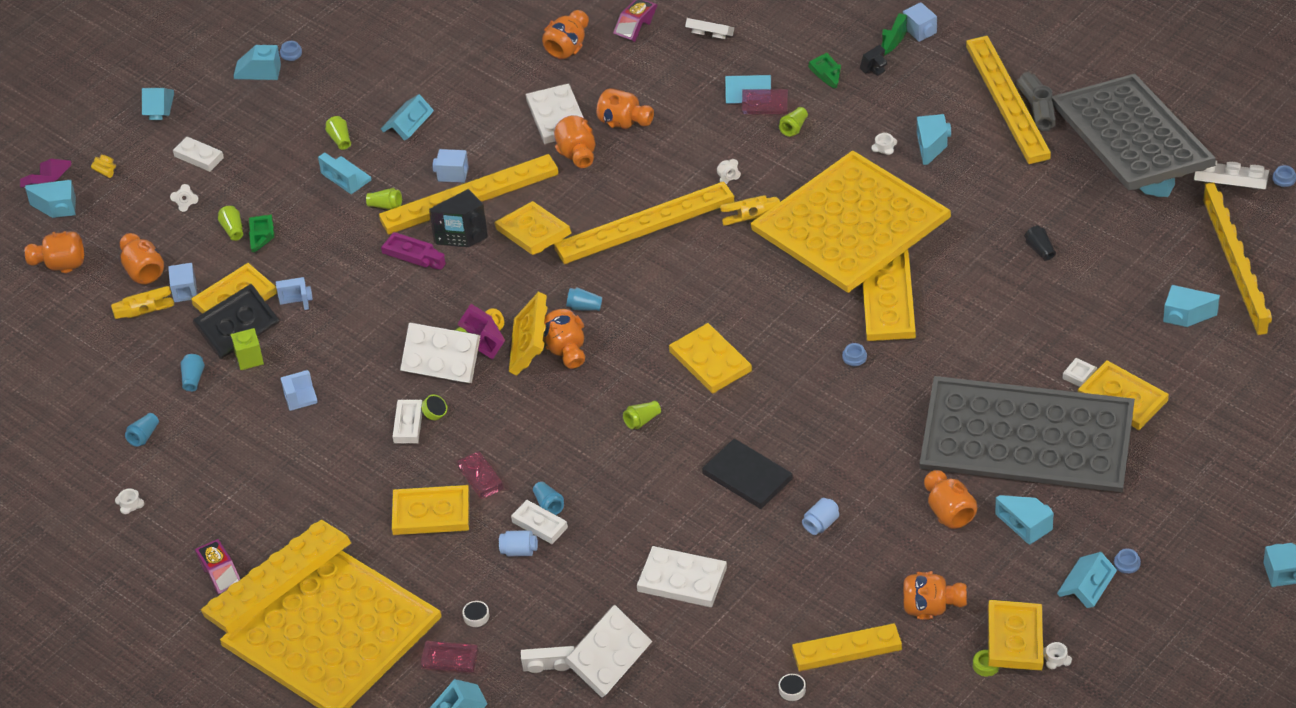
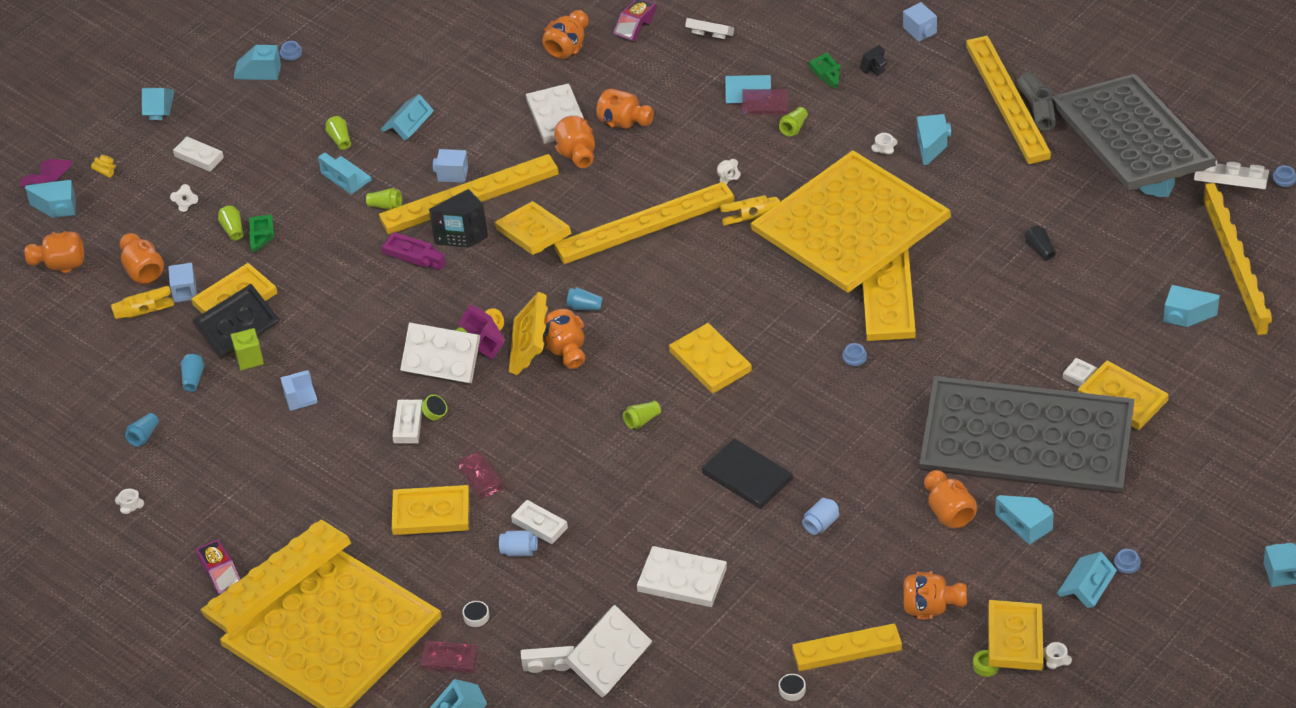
light blue bracket [276,277,313,310] -> none
dark azure cone [533,482,564,515] -> none
green slope [881,13,907,56] -> none

